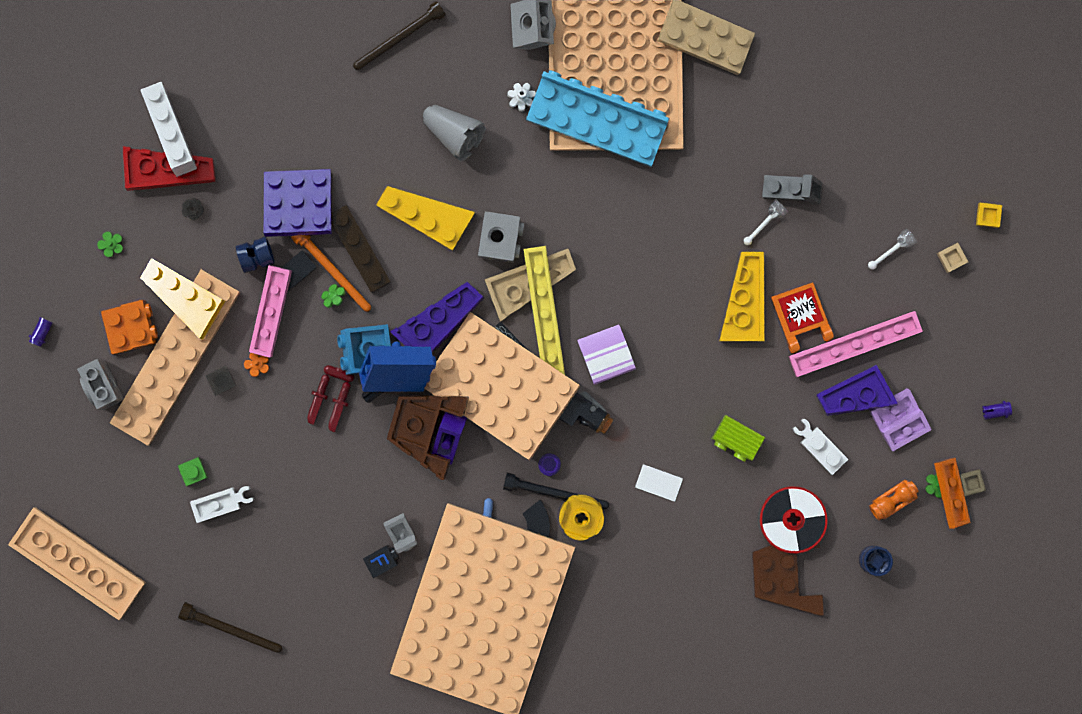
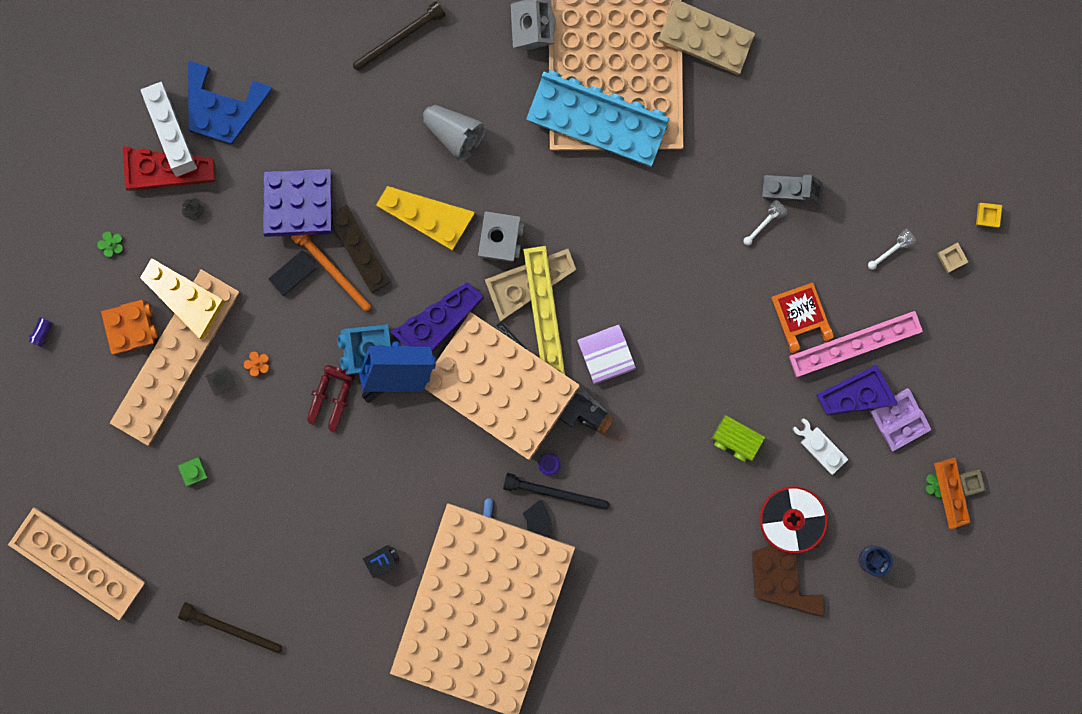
light grey brick [77,359,124,410] -> none
white plate [190,486,254,523] -> none
dark blue wheel [236,237,275,273] -> none
bright pink plate [249,265,292,358] -> none
bright green plant [321,284,345,308] -> none
light grey bracket [383,513,417,553] -> none
reddish brown wing [387,396,469,480] -> none
dark purple slope [432,412,467,465] -> none
white plant [507,83,536,112] -> none
yellow plate [559,495,604,540] -> none
white sticker [635,464,683,502] -> none
yellow wing [719,252,764,341] -> none
orange piece [869,480,919,521] -> none
dark purple pin [982,401,1012,420] -> none
none -> blue wing [188,61,273,144]

